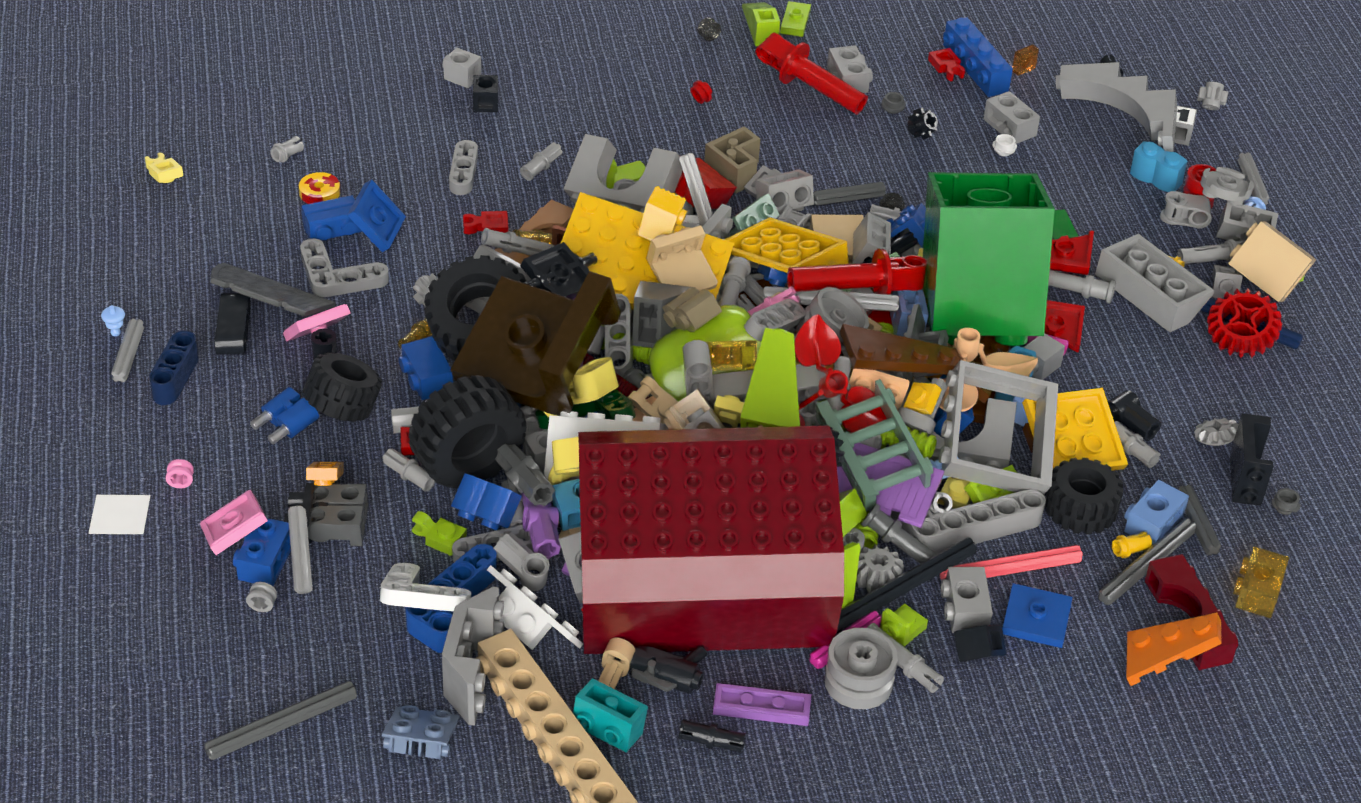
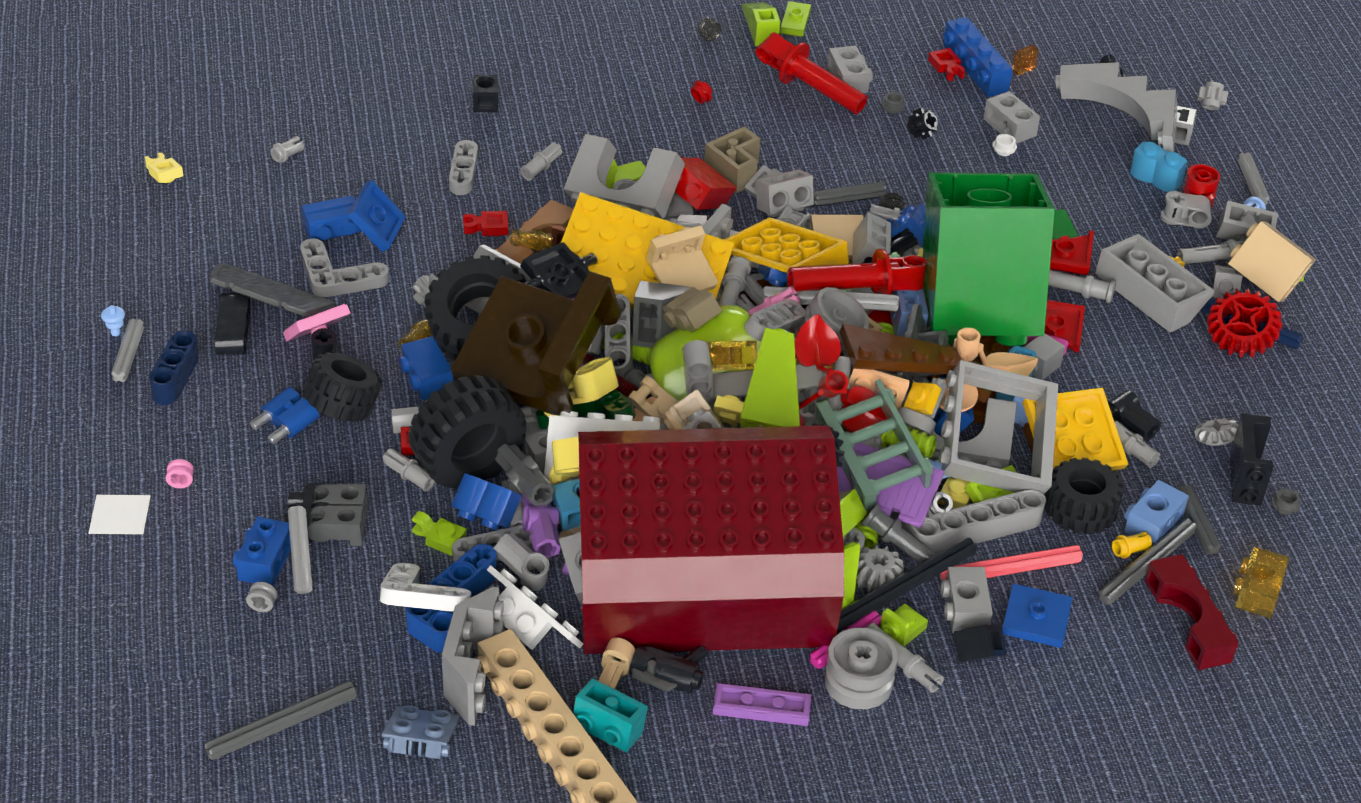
bright pink plate [200,490,268,555] -> none
yellow piece [299,172,340,204] -> none
light orange plate [306,462,344,486] -> none
light grey brick [442,48,481,88] -> none
light grey pin [481,228,555,256] -> none
yellow brick [638,186,688,240] -> none
black pin [678,719,746,754] -> none
light grey axle [679,153,713,227] -> none
sand green bracket [729,194,780,237] -> none
orange wing [1126,613,1222,686] -> none
light grey plate [1200,167,1254,206] -> none

